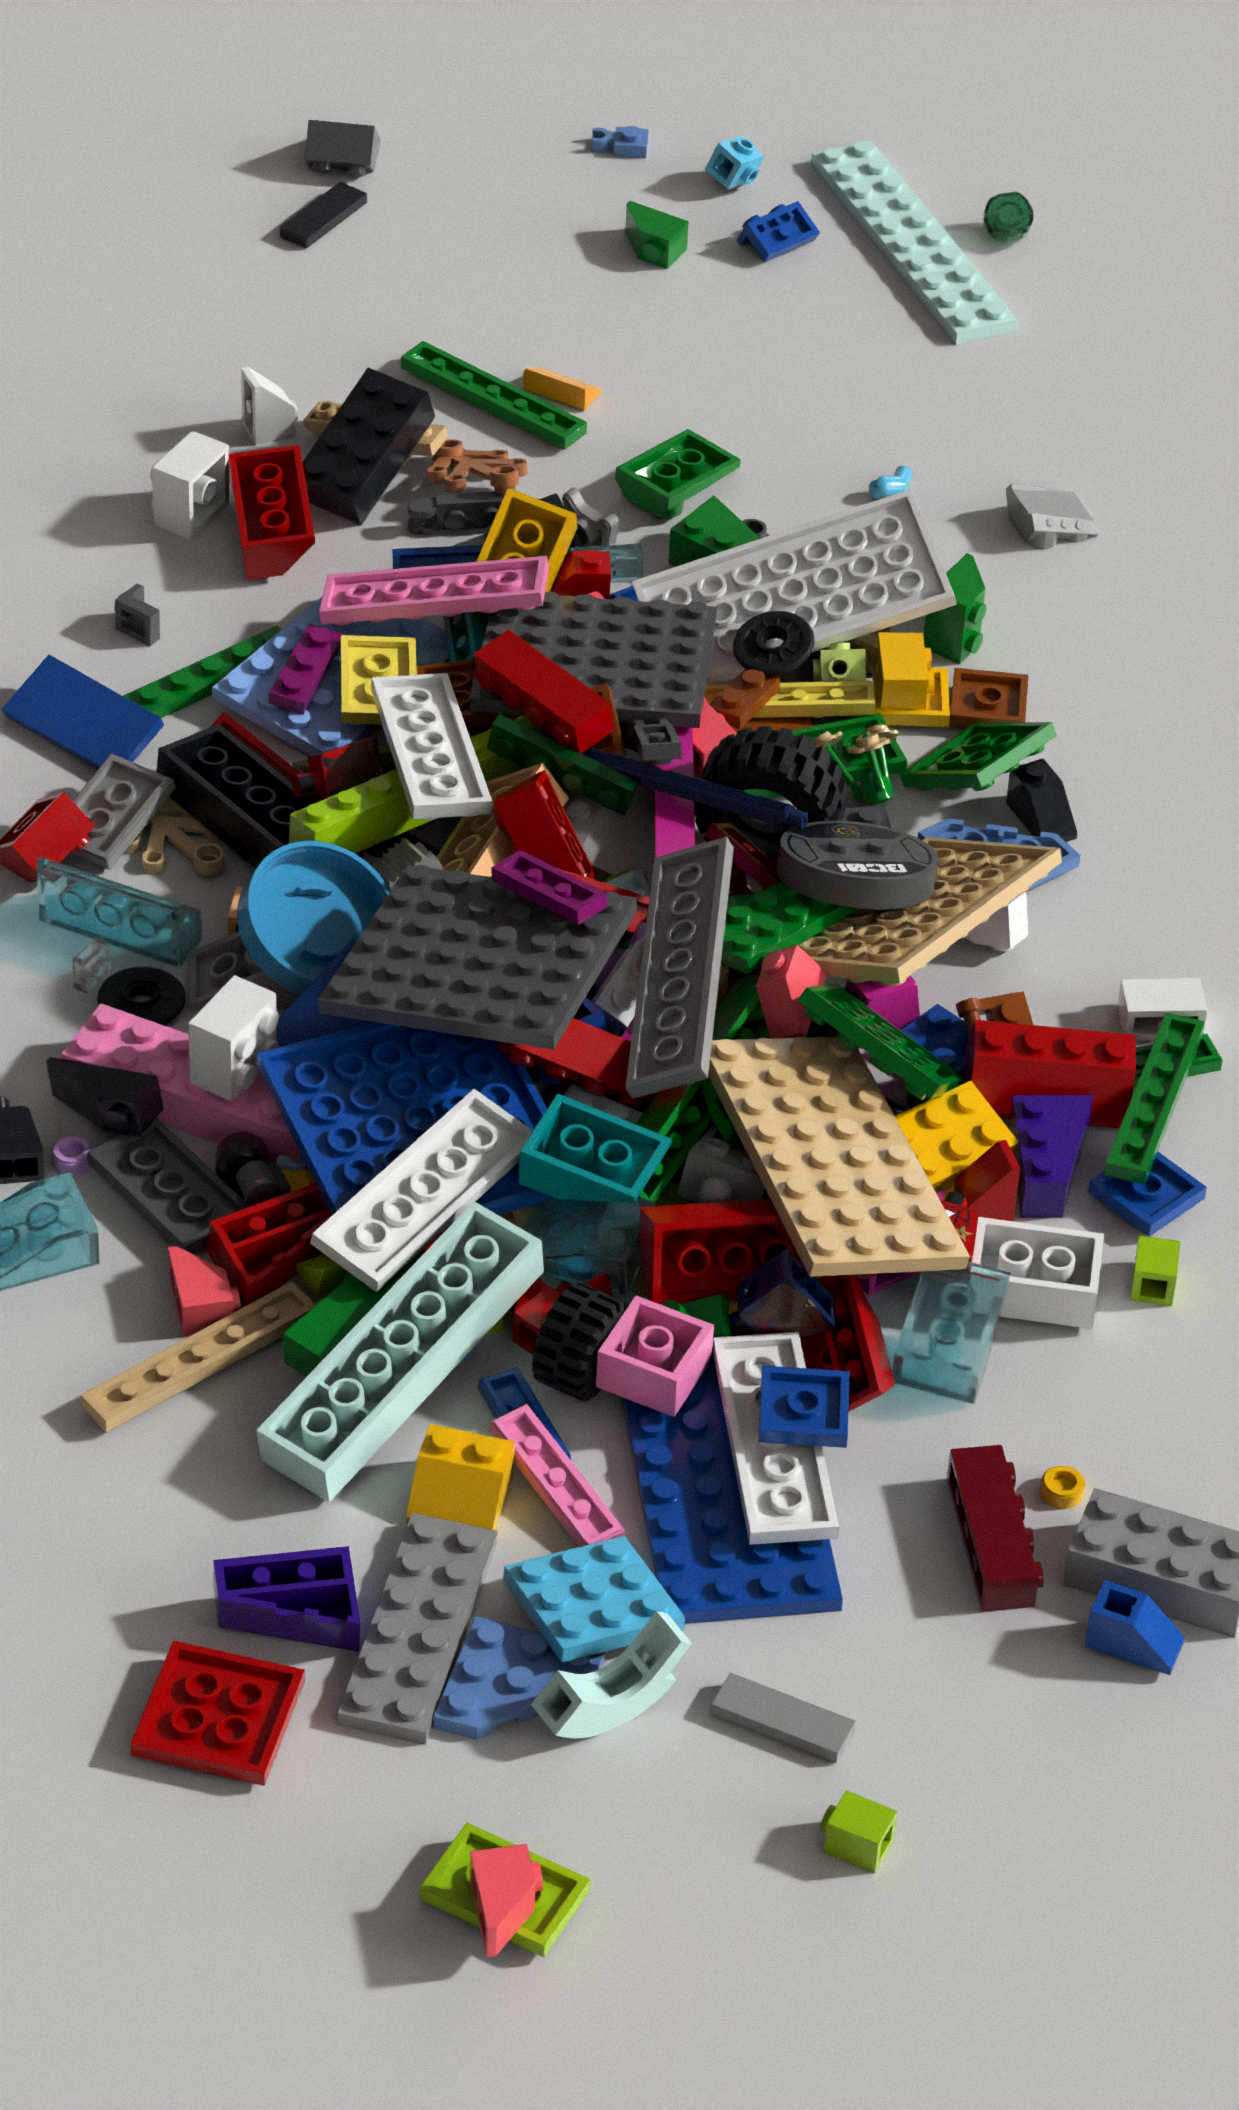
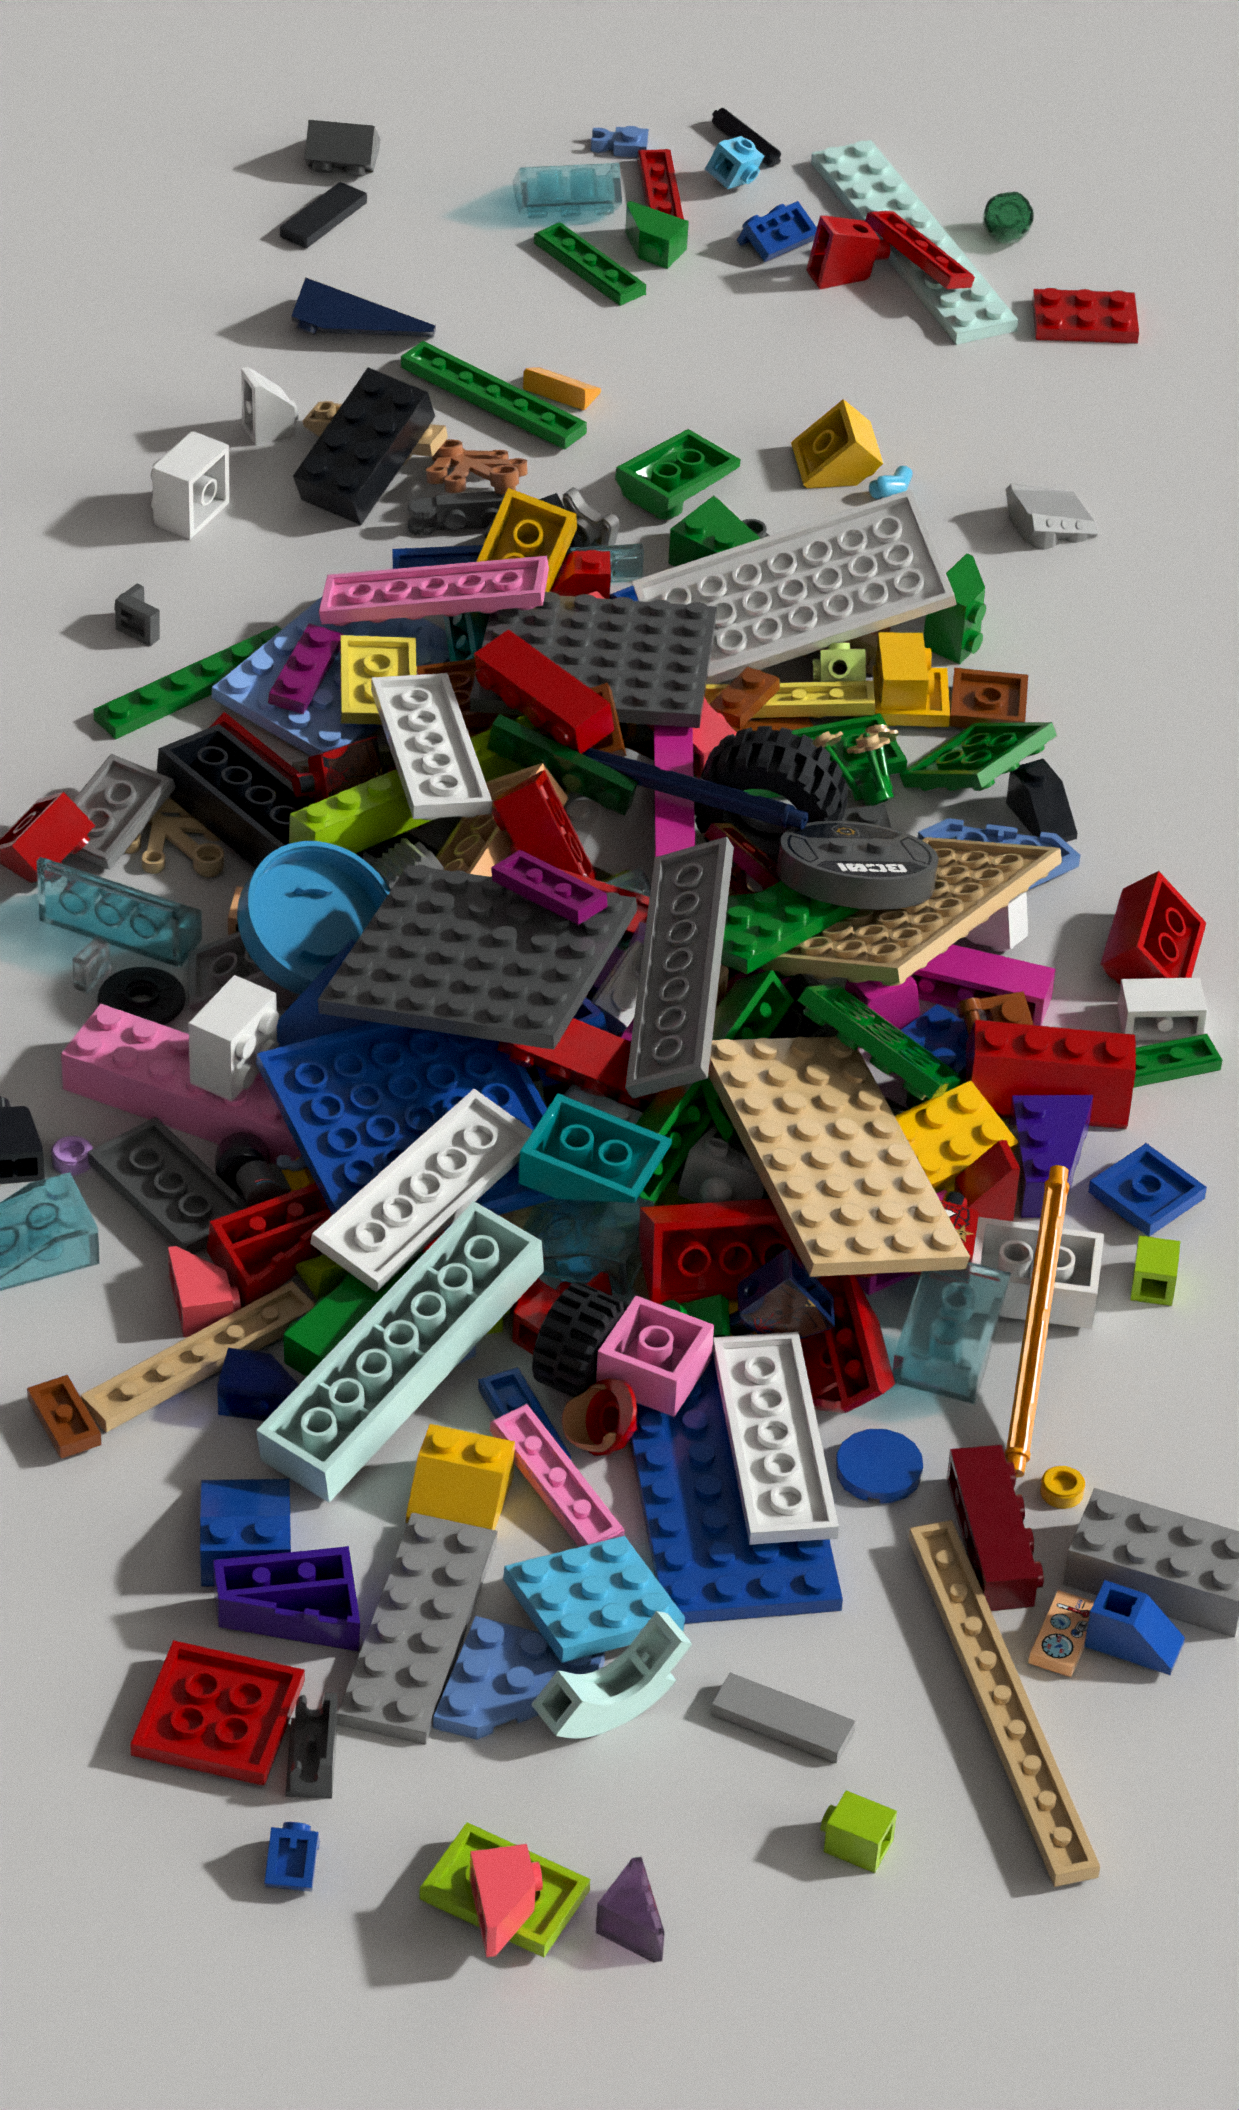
blue tile [1,654,164,770] -> none
black slope [46,1057,164,1137] -> none
red slope [229,444,316,580] -> none
dark grey hinge [633,718,682,765] -> none
black wheel [733,611,814,676] -> none
coral slope [756,945,828,1039] -> none
blue plate [758,1365,850,1448] -> none
green plate [1105,1013,1205,1184] -> none
none -> dark orange plate [27,1375,102,1459]
none -> blue slope [200,1479,291,1587]
none -> clear blue slope [217,1348,299,1421]
none -> blue bracket [264,1822,320,1892]
none -> dark grey hinge [286,1693,338,1798]
none -> dark blue wedge [291,277,436,337]
none -> clear light blue slope [513,163,622,219]
none -> green tile [534,222,647,306]
none -> red piece [562,1378,638,1456]
none -> clear purple slope [595,1857,665,1963]
none -> red tile [637,149,684,219]
none -> black axle [712,108,781,167]
none -> yellow slope [791,399,883,488]
none -> red torso [806,215,891,289]
none -> blue tile [836,1429,923,1503]
none -> red tile [865,211,975,289]
none -> tan plate [908,1520,1100,1887]
none -> dark pink brick [911,944,1056,1026]
none -> light orange piece [1004,1165,1070,1477]
none -> light nougat tile [1028,1590,1094,1677]
none -> red plate [1032,288,1139,343]
none -> red slope [1100,871,1206,985]

